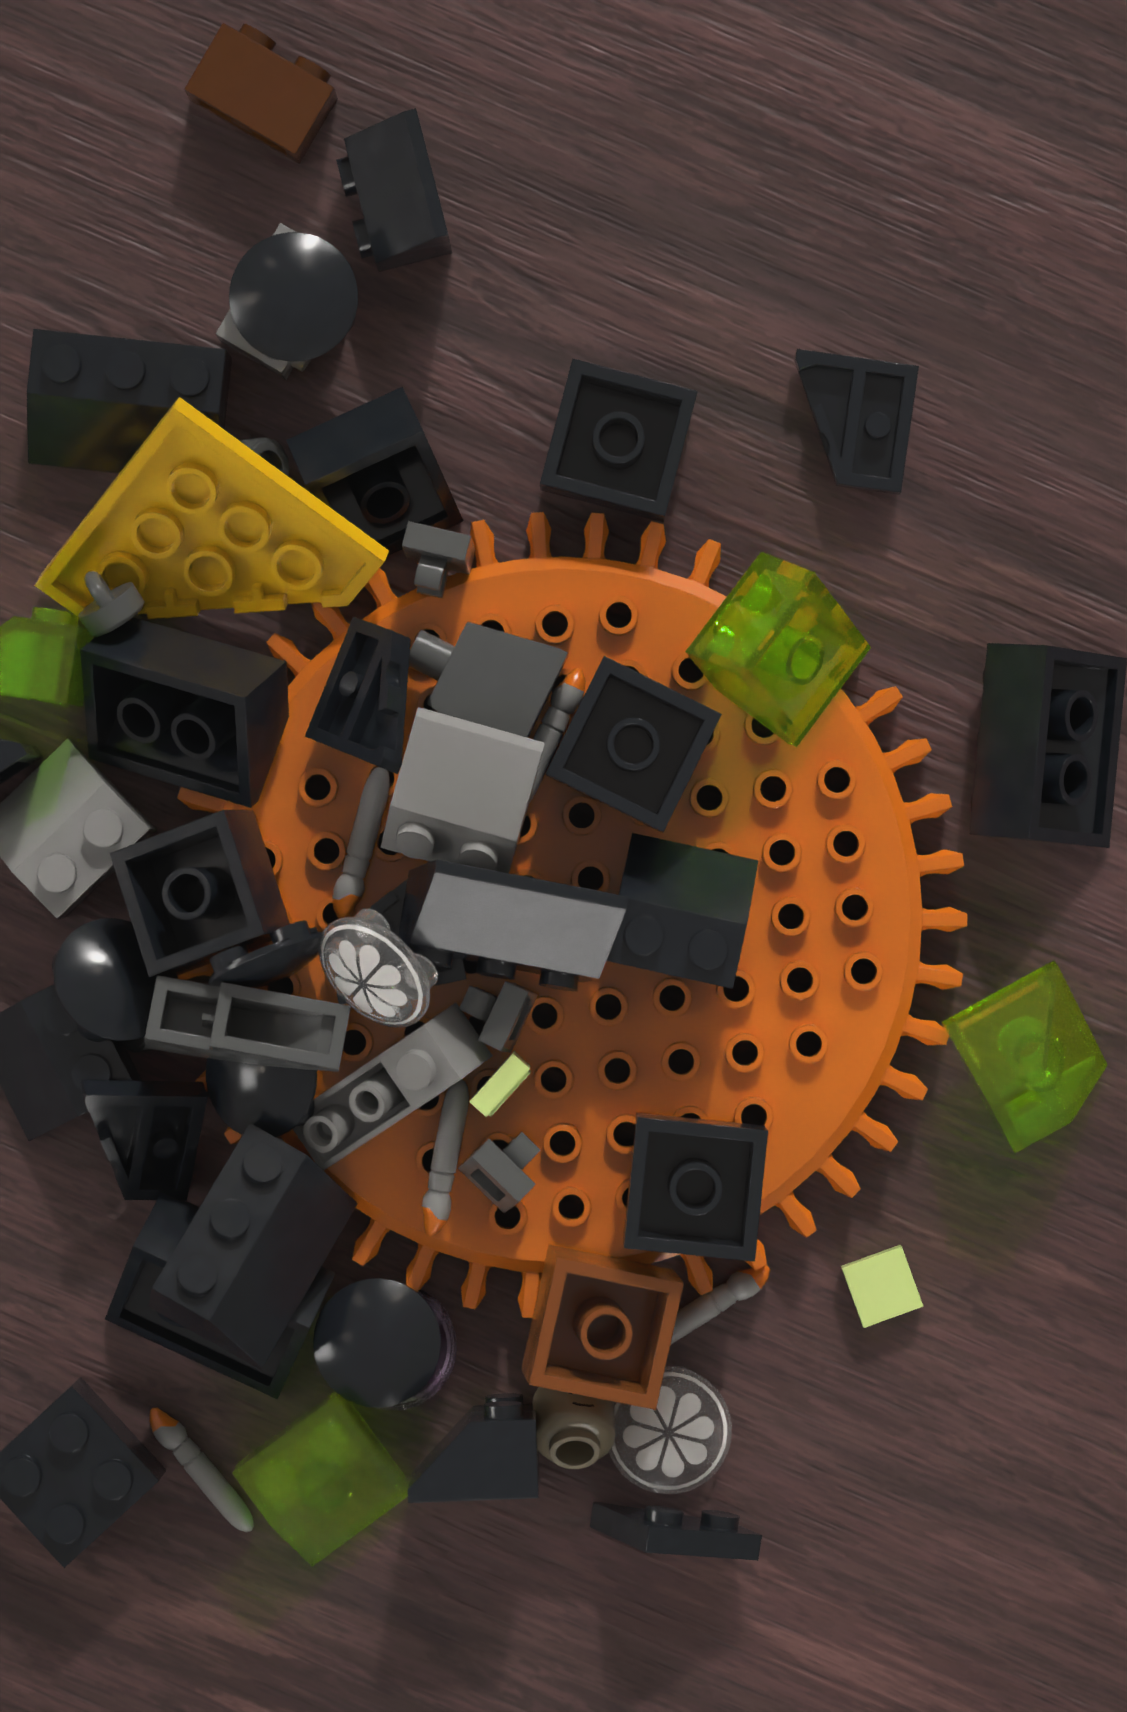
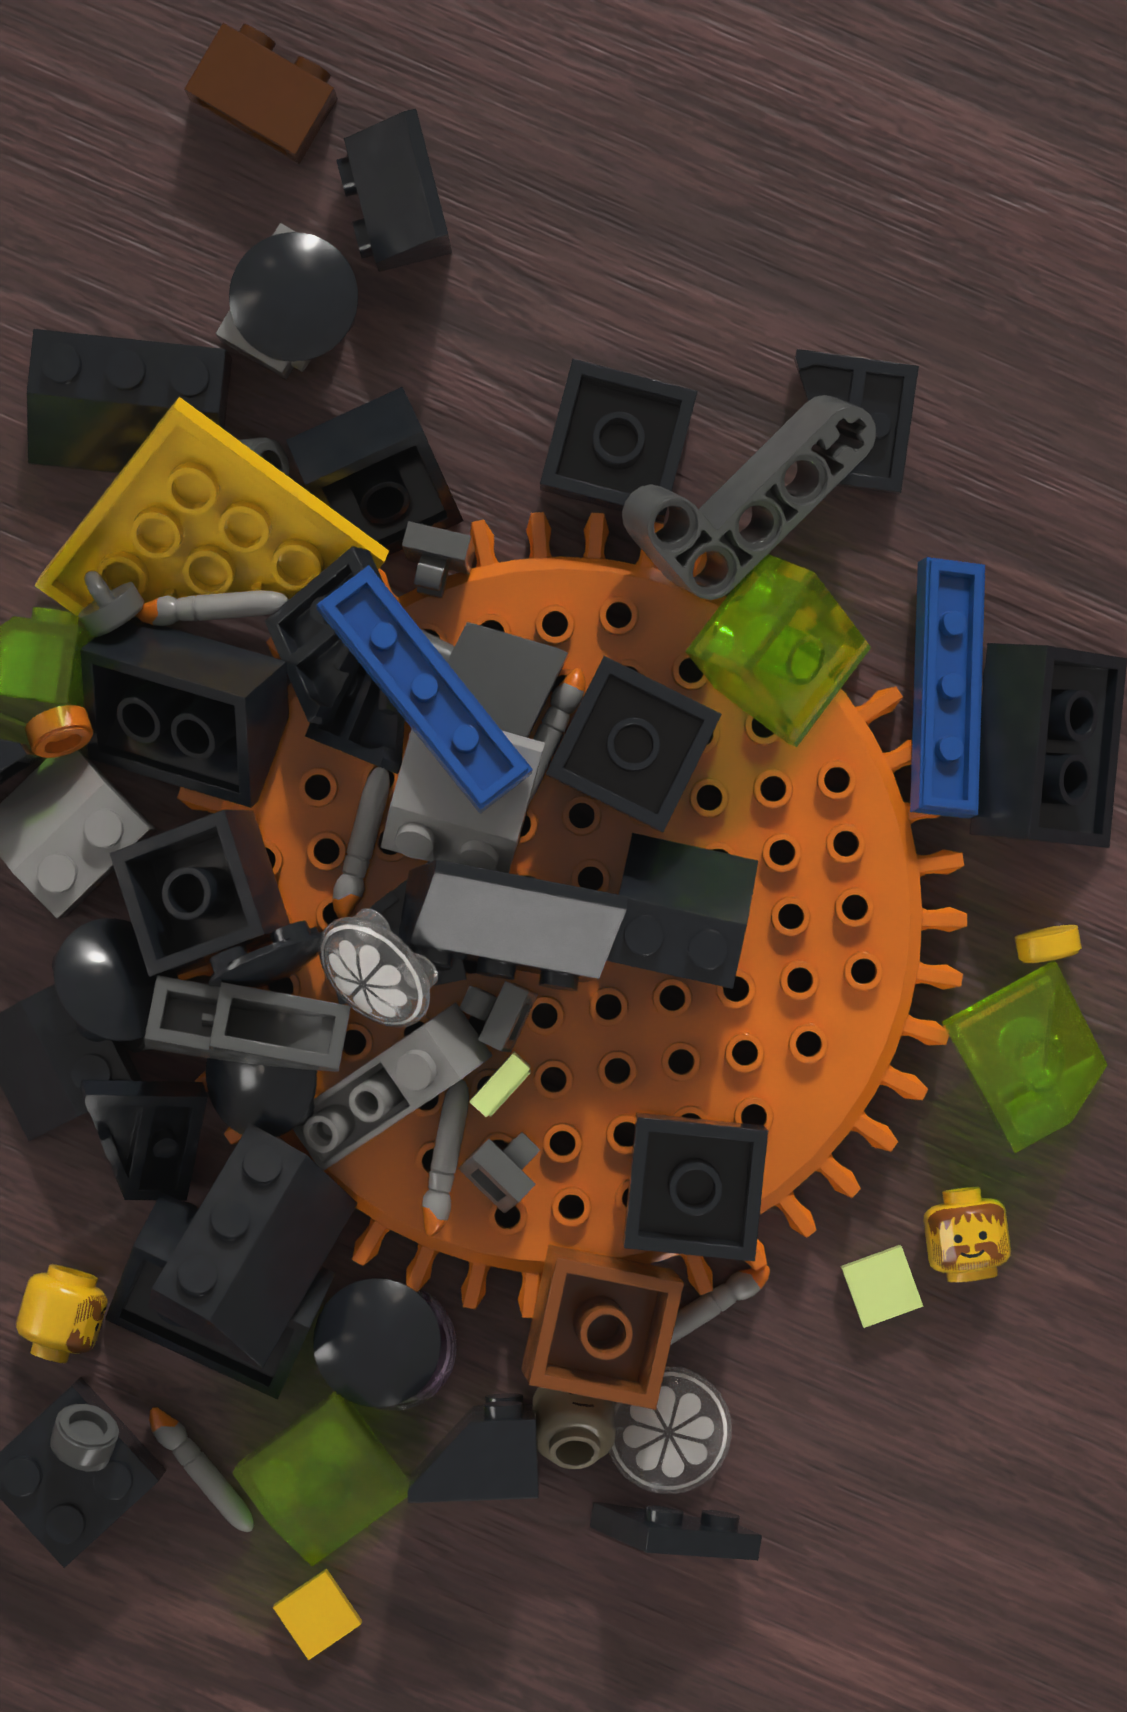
none -> yellow head [16,1264,107,1363]
none -> orange tile [25,705,93,758]
none -> dark grey tile [50,1404,119,1472]
none -> light grey piece [135,590,288,626]
none -> black wing [265,546,384,726]
none -> yellow tile [273,1568,362,1660]
none -> blue tile [317,565,533,814]
none -> dark grey beam [622,395,876,600]
none -> blue tile [910,557,985,819]
none -> yellow head [923,1187,1011,1282]
none -> yellow tile [1015,925,1082,963]

